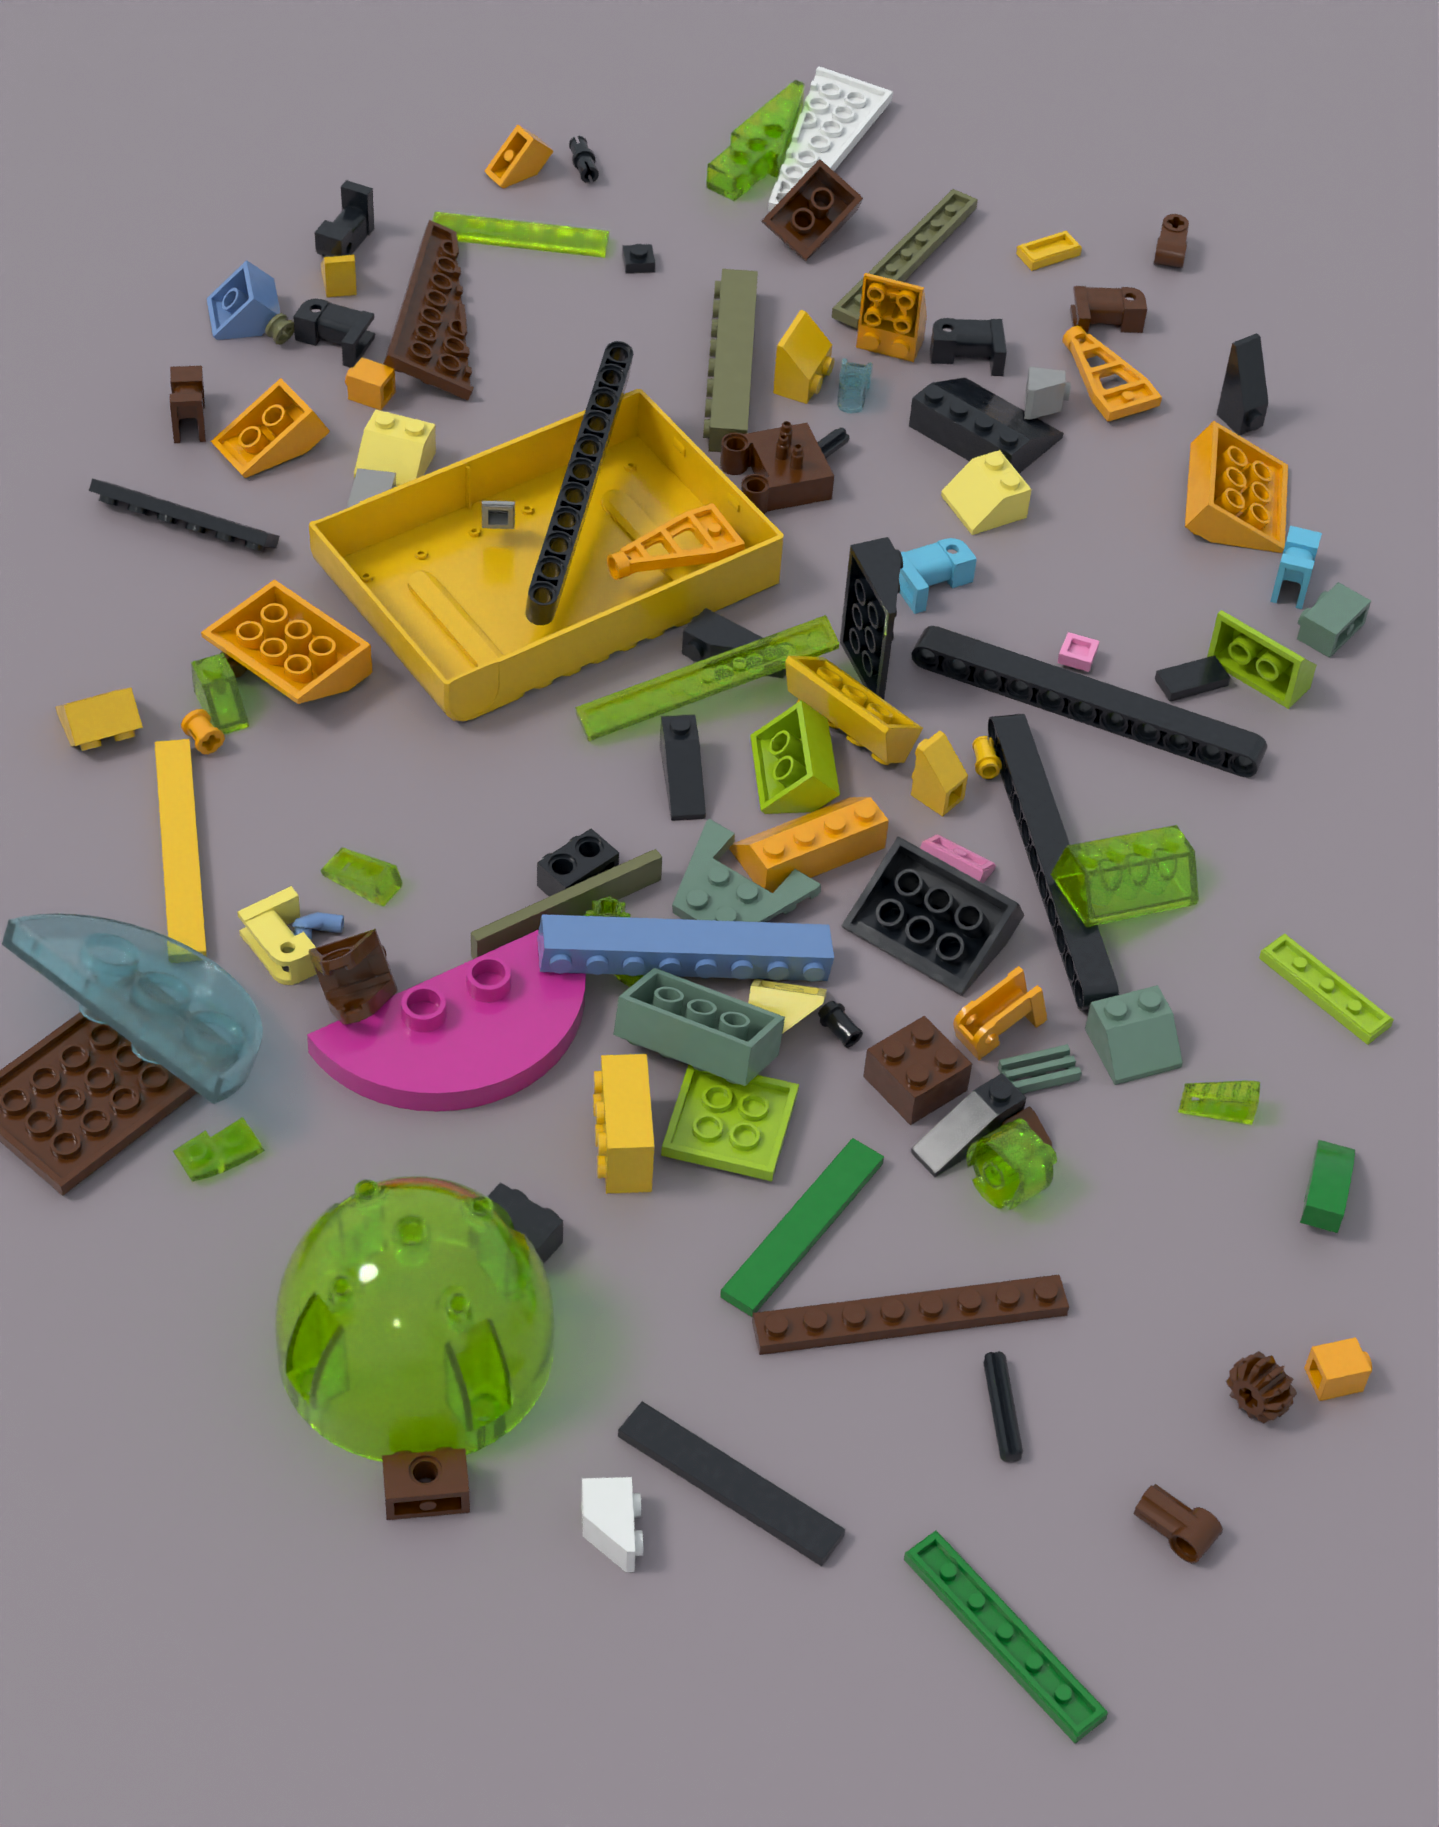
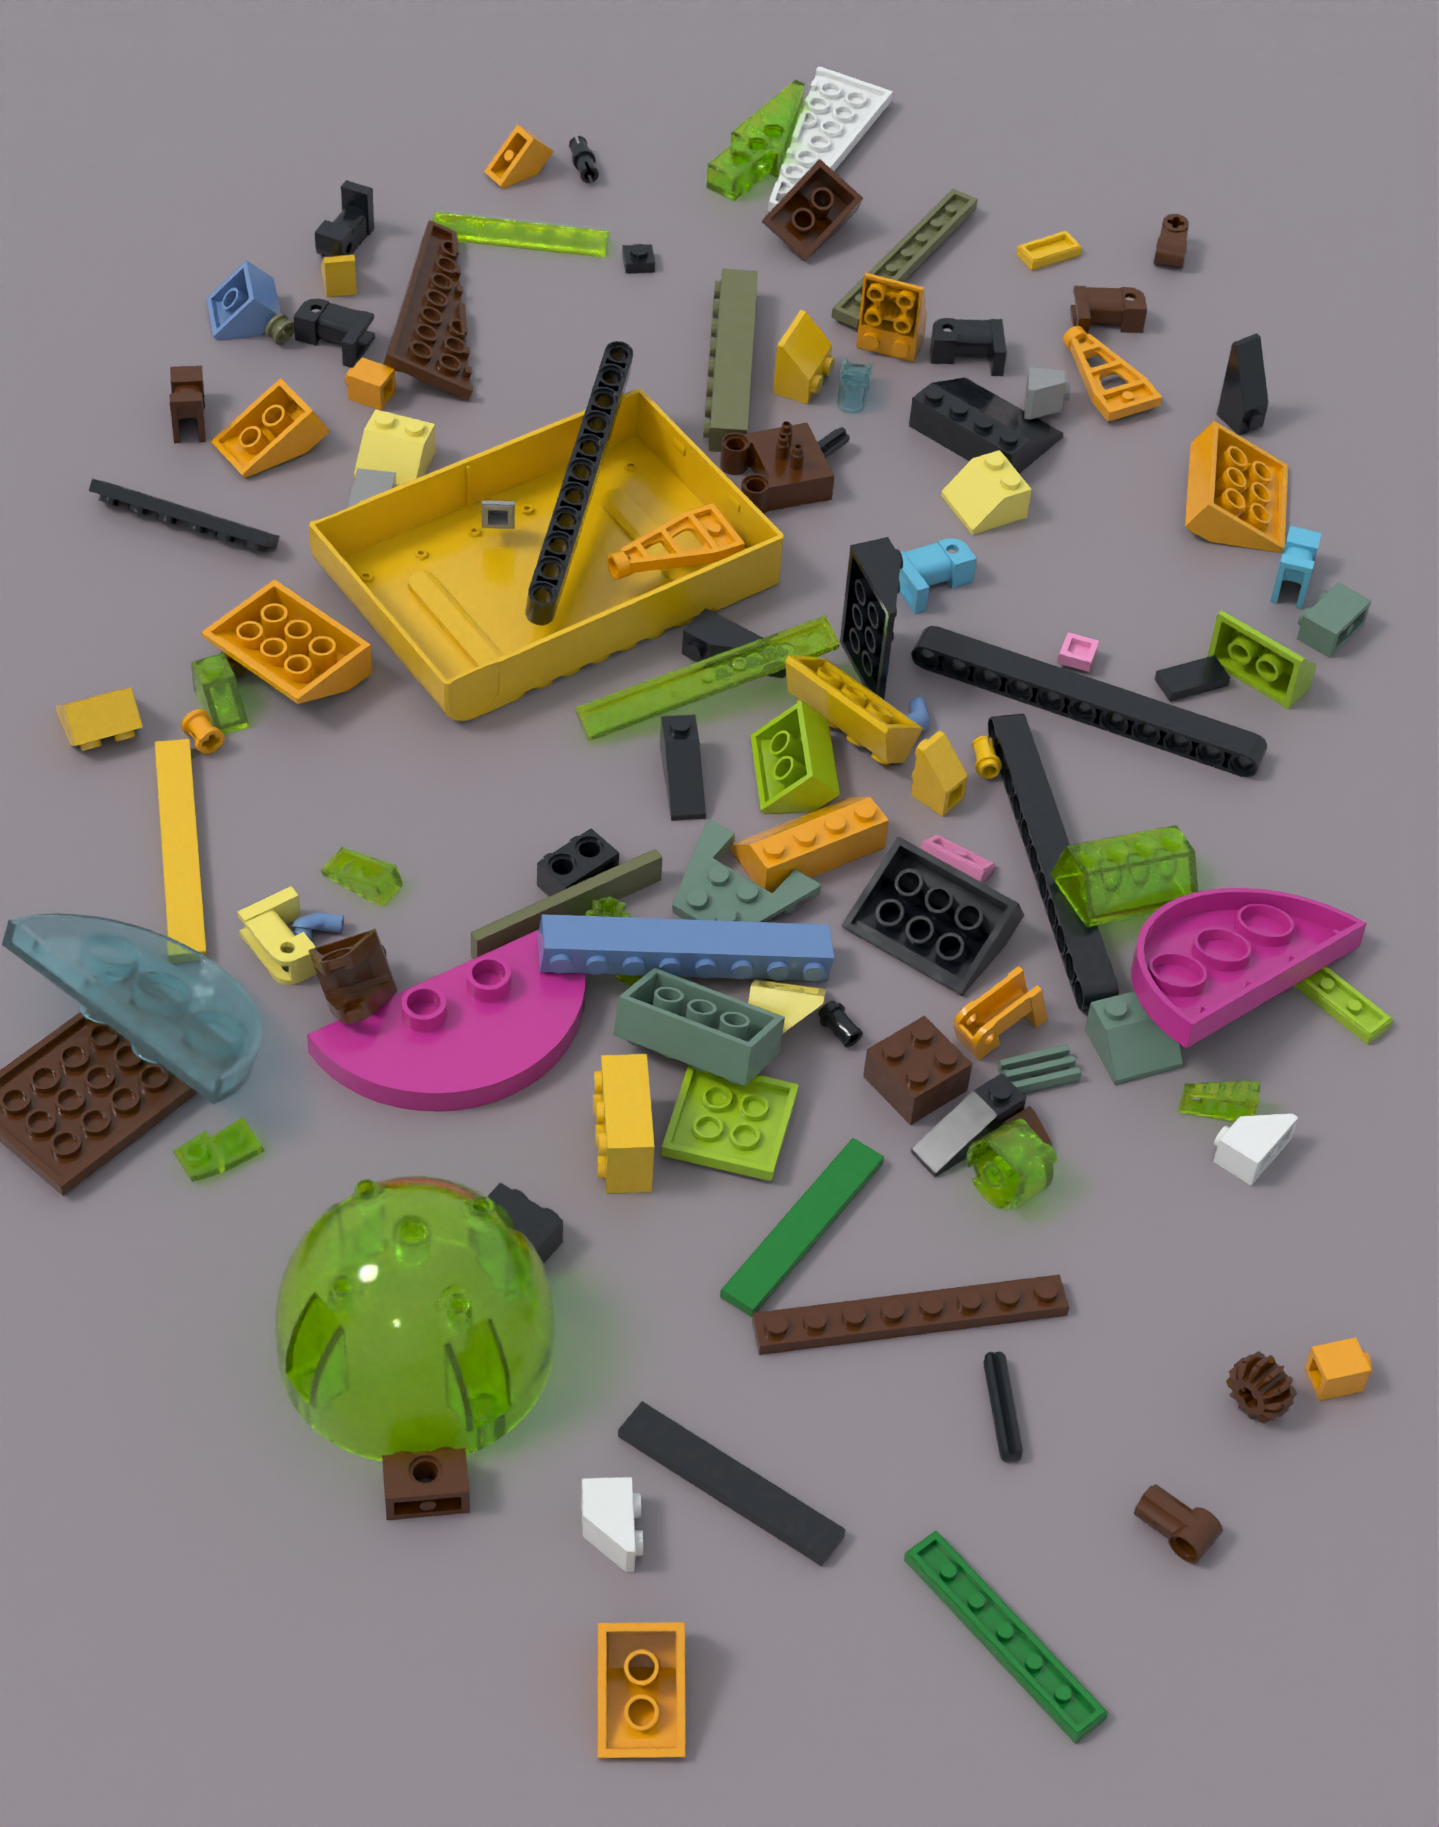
green slope [1300,1139,1355,1233] -> none
none -> light orange slope [598,1622,686,1758]
none -> medium blue arm [907,697,930,733]
none -> dark pink plate [1131,888,1367,1048]
none -> white slope [1213,1113,1298,1186]

